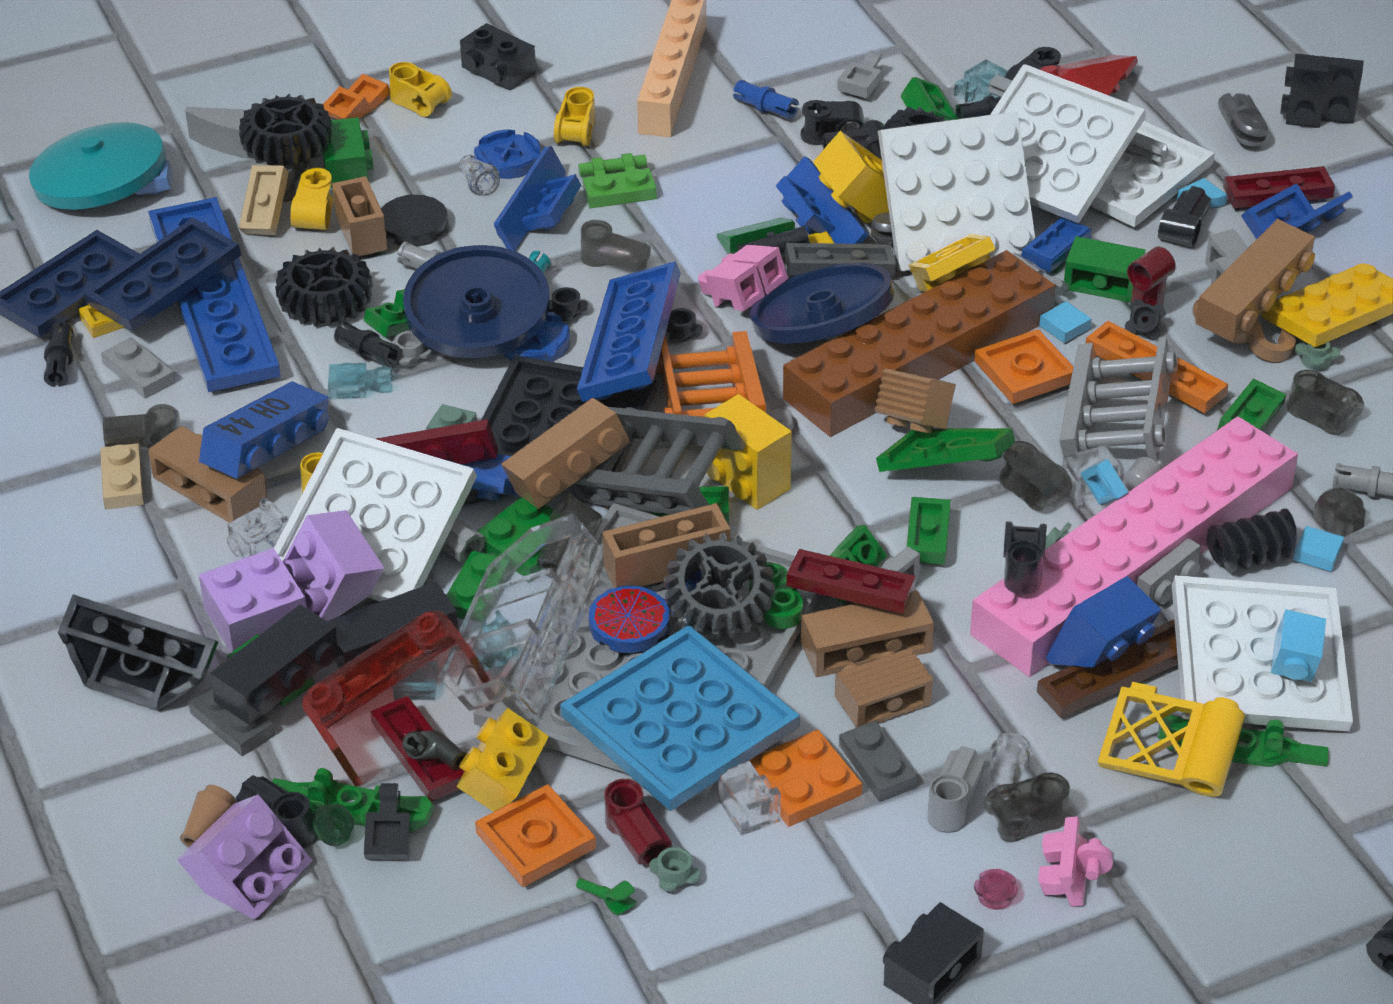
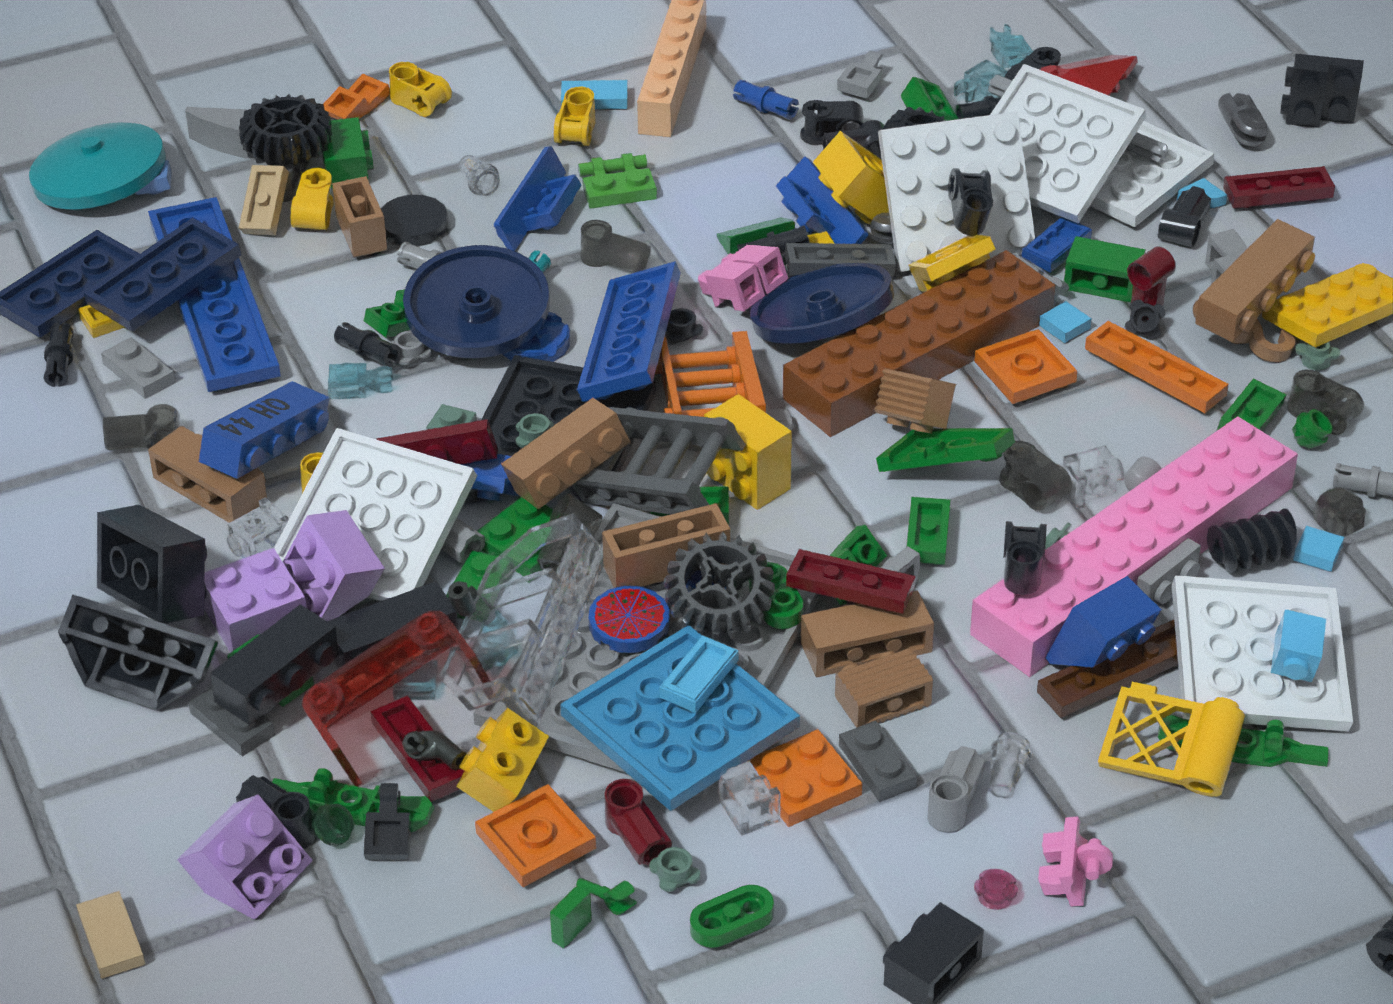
tan plate [100,443,144,510] -> none
medium nougat cone [180,785,236,848] -> none
black gear [275,247,373,327] -> none
black brick [460,23,536,91] -> none
blue tile [474,129,542,179] -> none
black plate [549,287,588,321] -> none
clear smoke piece [983,772,1070,842] -> none
light grey fence [1059,337,1178,469] -> none
medium azure tile [1081,459,1128,506] -> none
blue bracket [1241,183,1353,240] -> none
none -> tan tile [76,891,145,979]
none -> black brick [97,504,207,624]
none -> pearl dark grey arm [448,581,477,616]
none -> sand green plate [516,413,554,448]
none -> green tile [550,885,592,949]
none -> medium azure tile [561,80,628,109]
none -> medium azure tile [659,635,739,713]
none -> green plate [690,885,774,948]
none -> black piece [948,168,993,236]
none -> clear light blue plate [989,24,1033,69]
none -> green plate [1292,409,1332,449]

